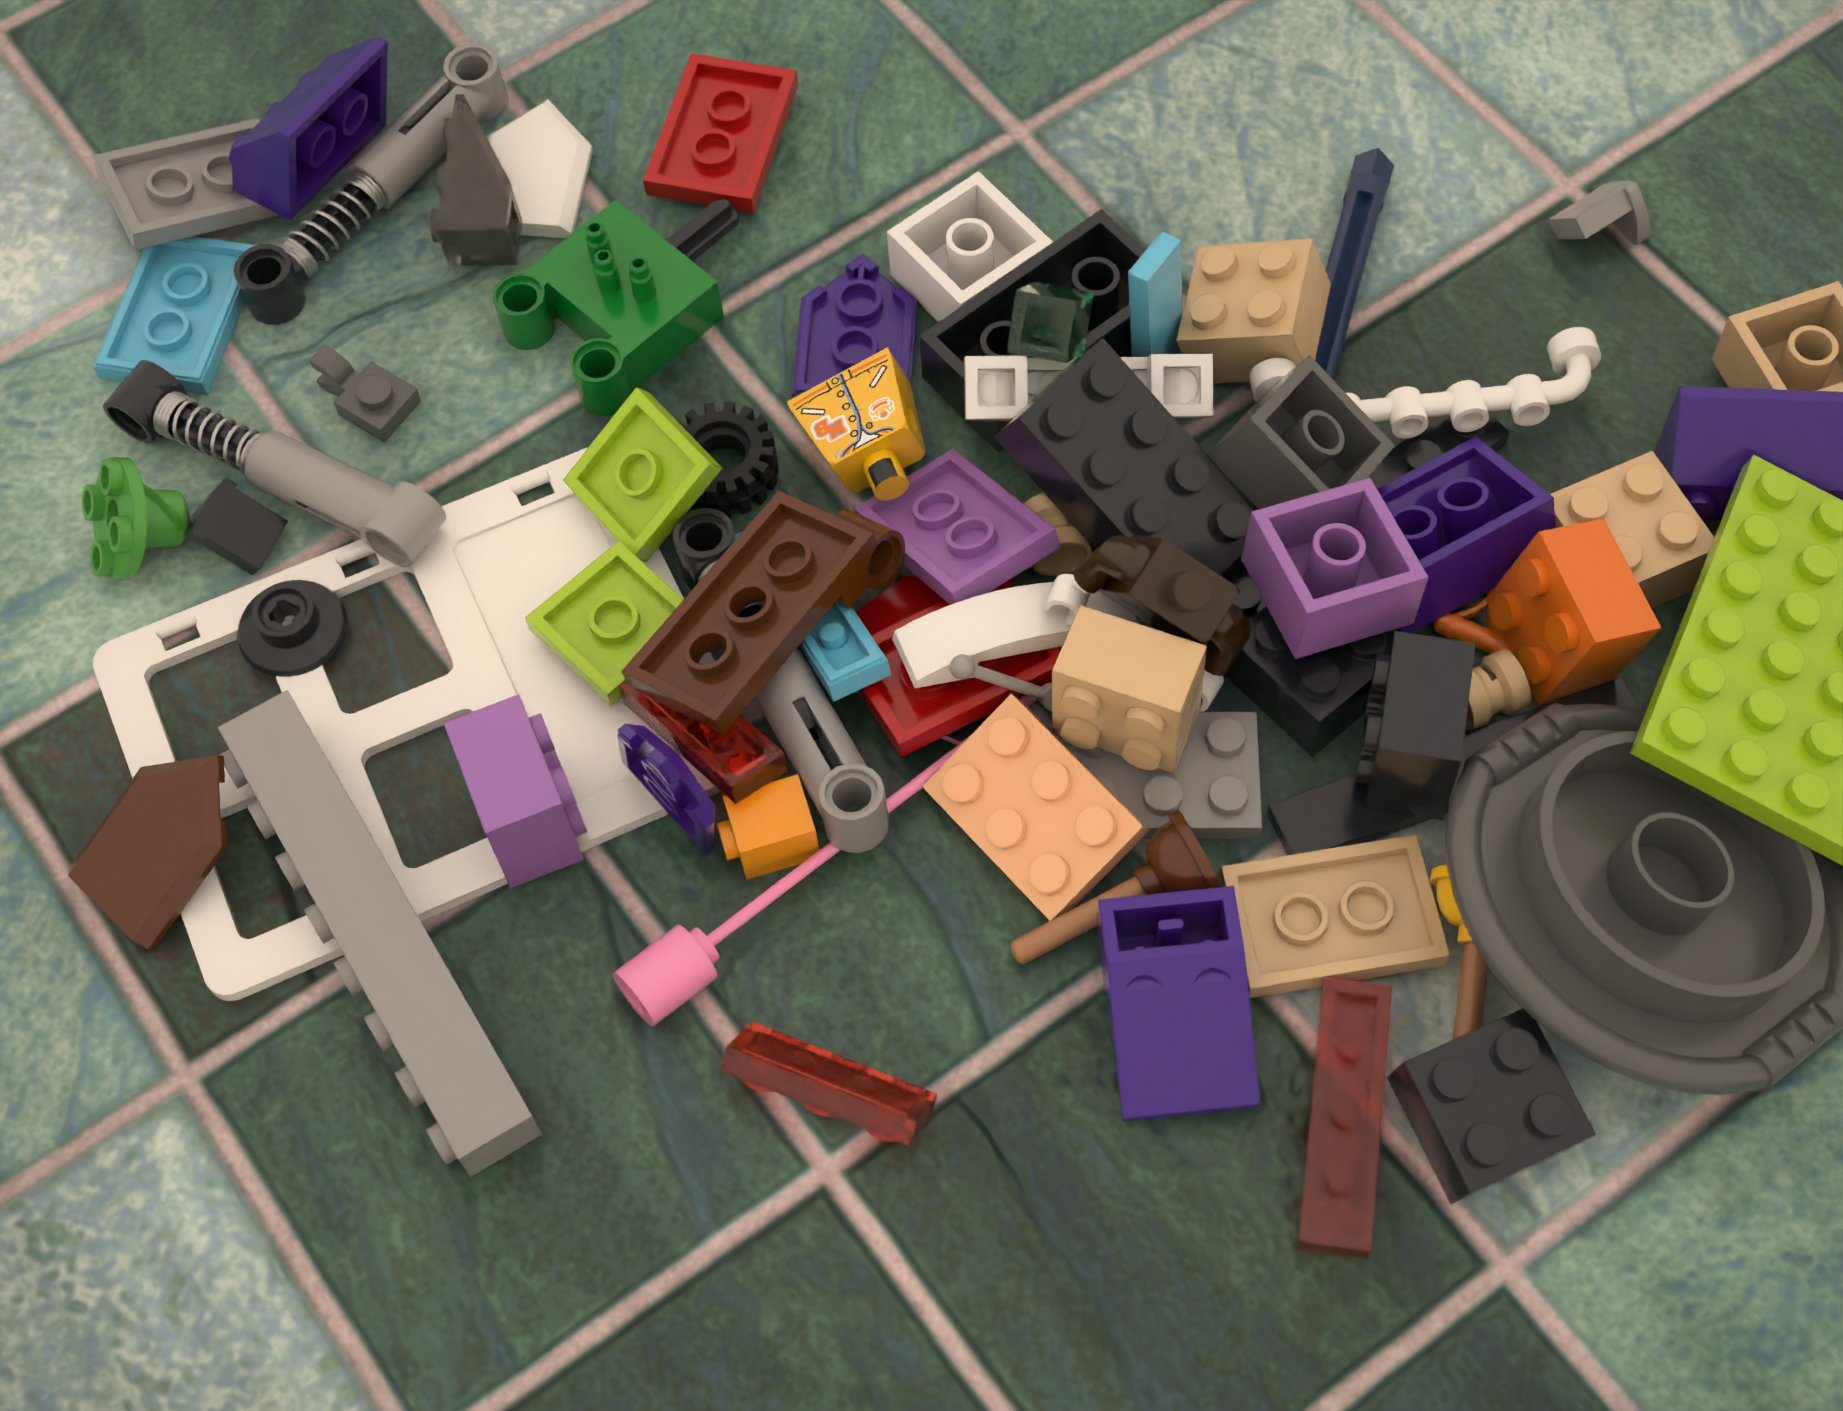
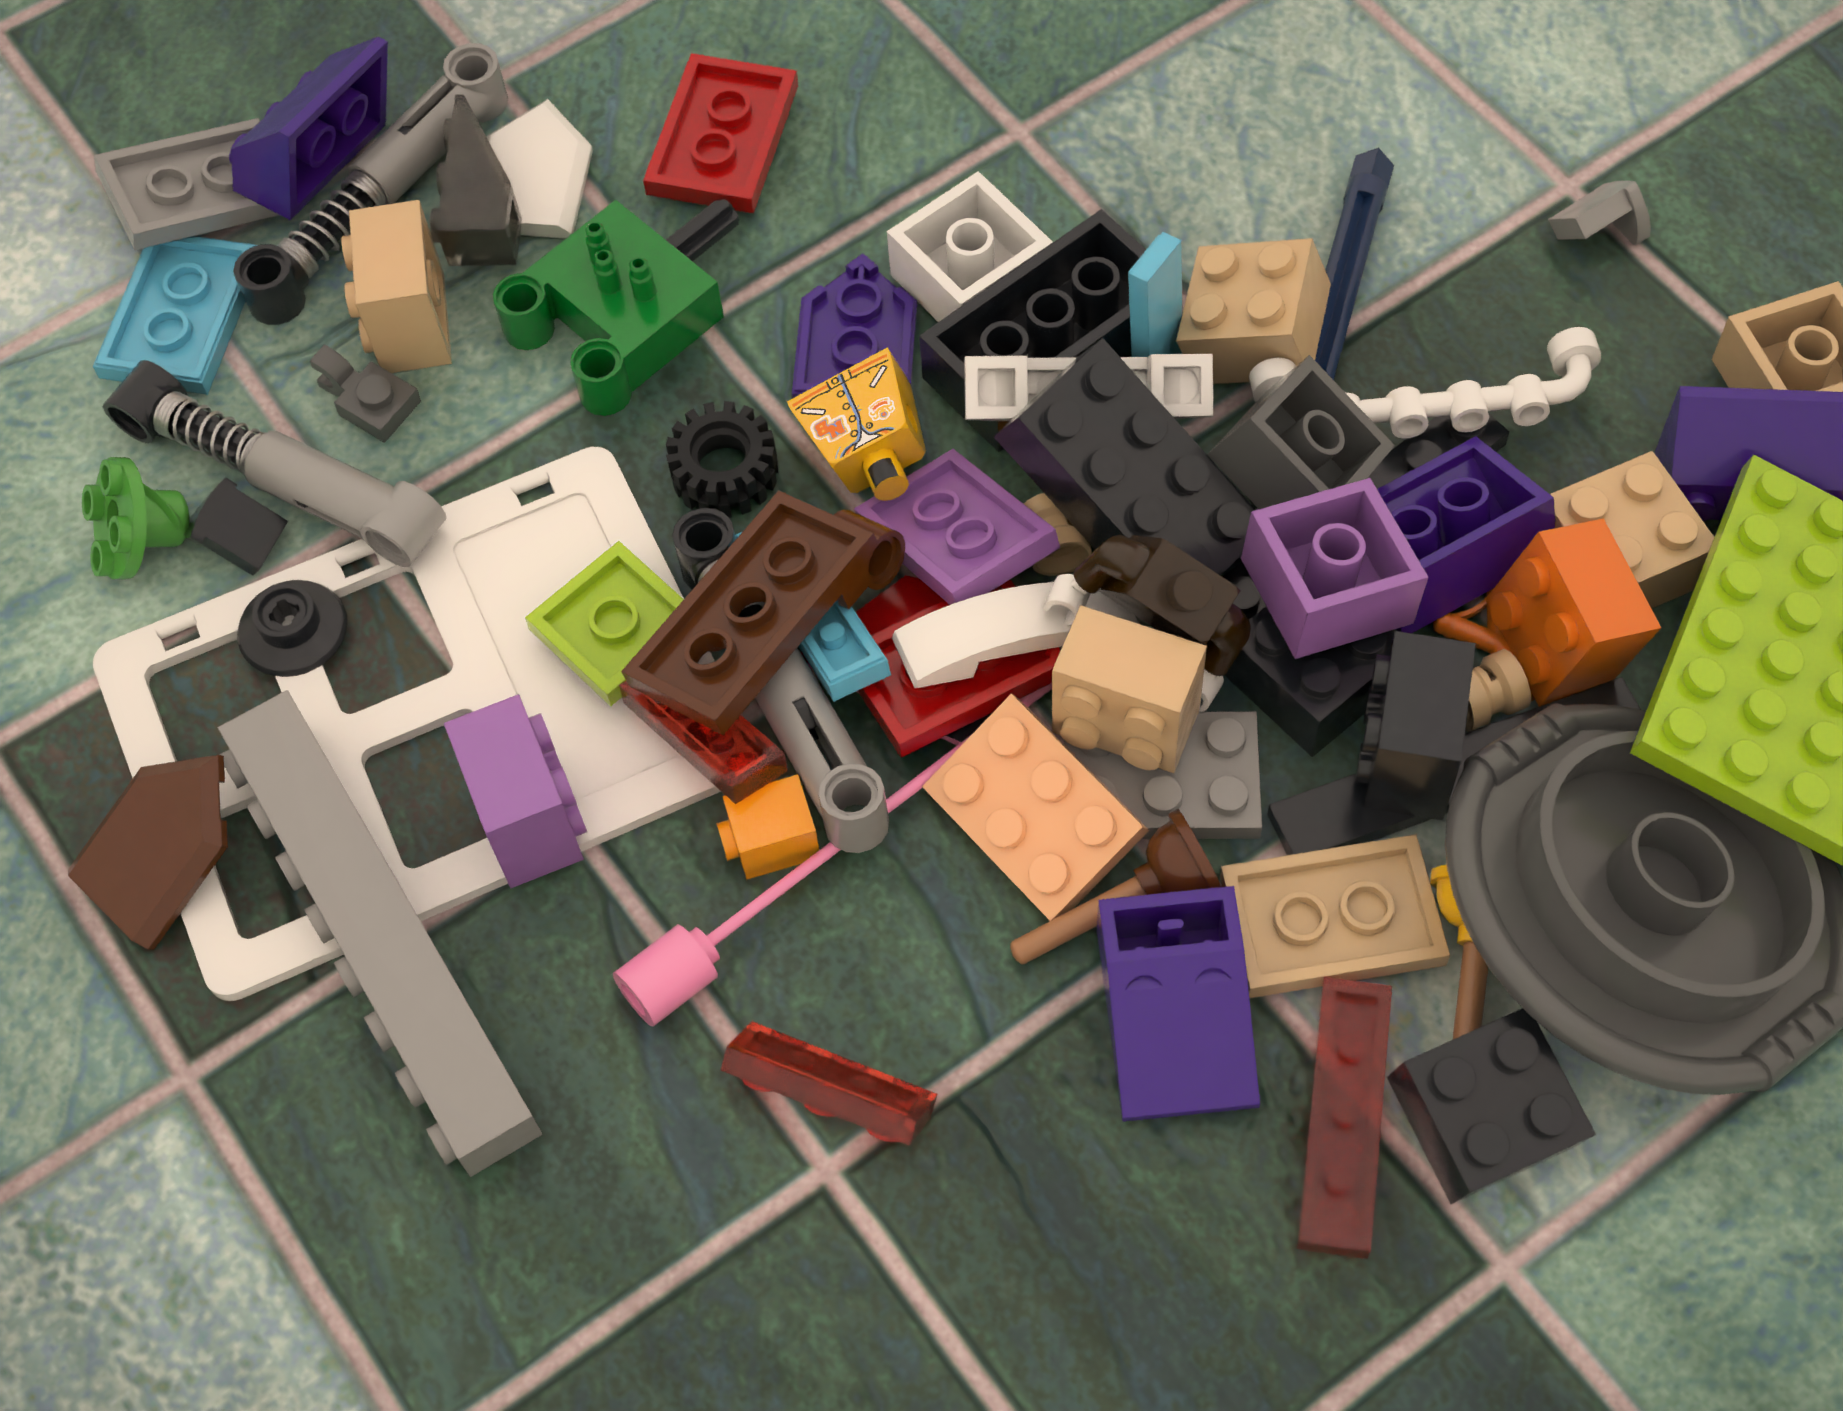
lime plate [563,387,723,561] -> none
dark purple tile [617,723,715,853] -> none
light grey hinge [949,654,1052,711] -> none
clear green brick [1007,282,1093,363] -> none
none -> tan brick [341,200,452,373]

